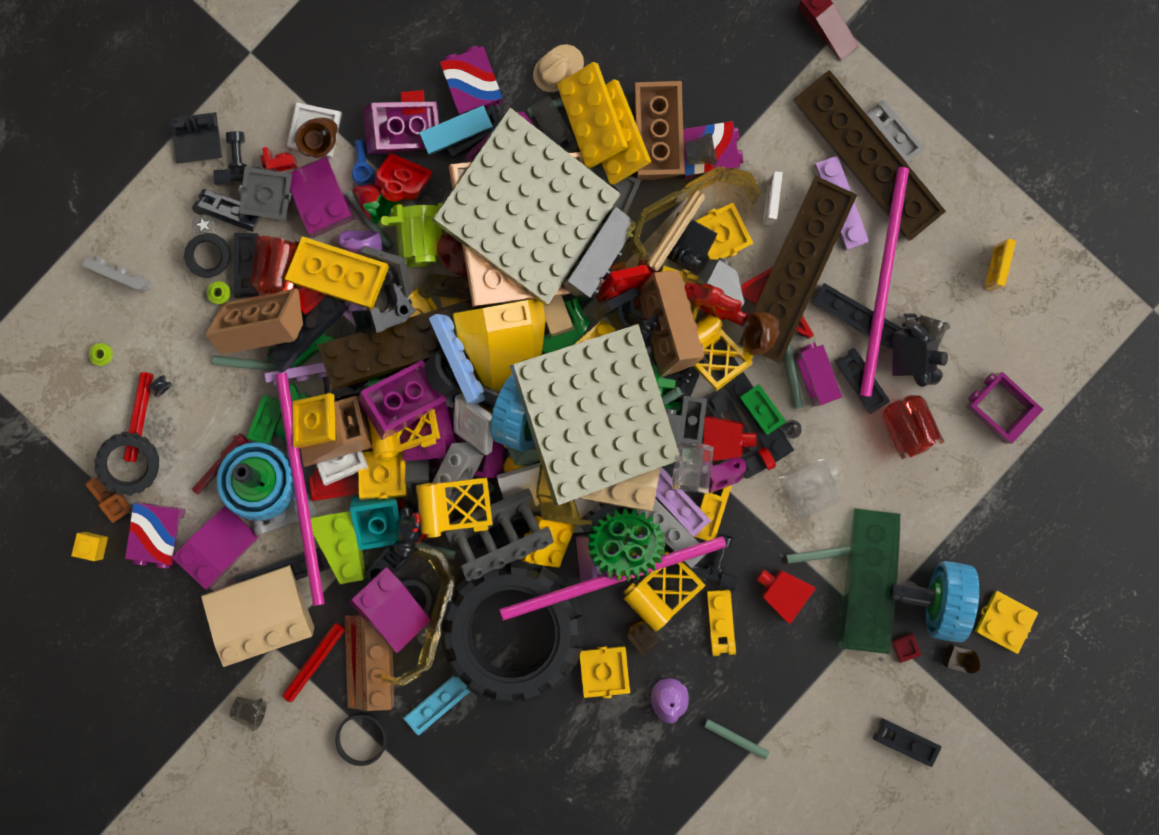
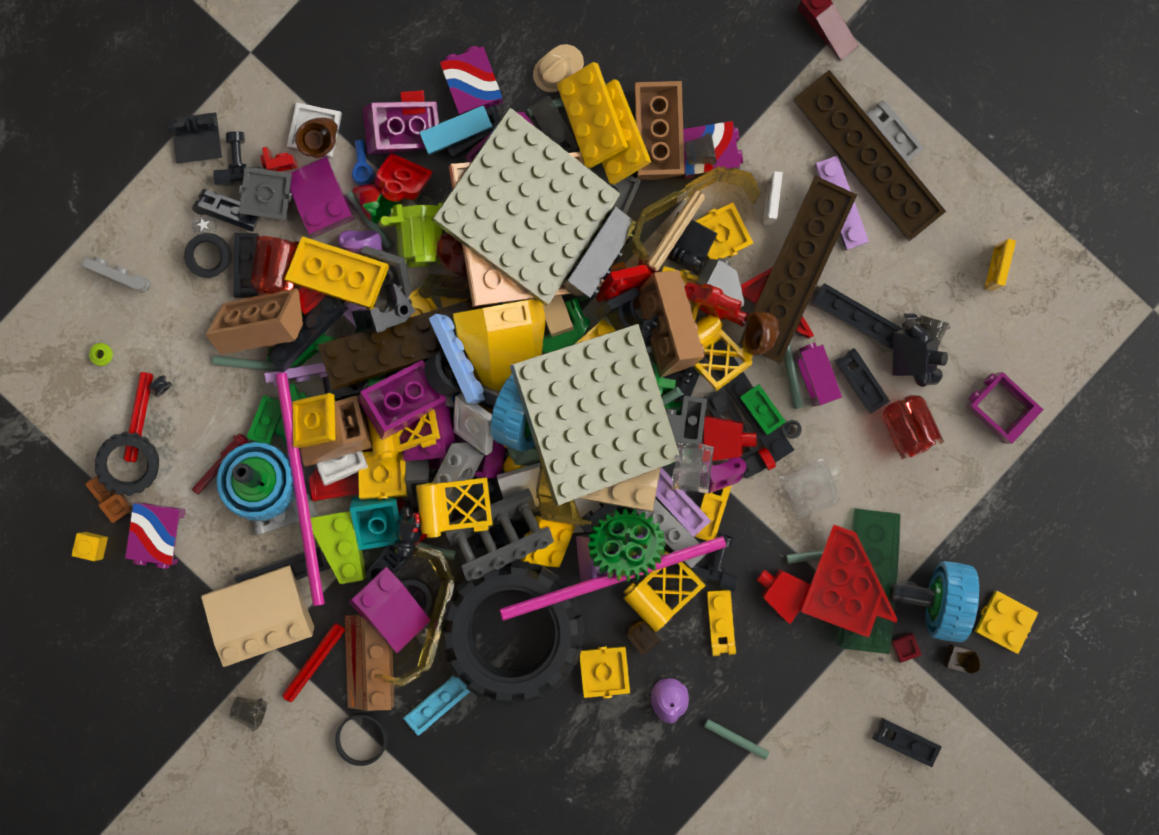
magenta slope [172,506,260,589] -> none
lime plate [207,281,231,304] -> none
dark pink piece [860,167,909,397] -> none
none -> red wing [801,524,897,638]

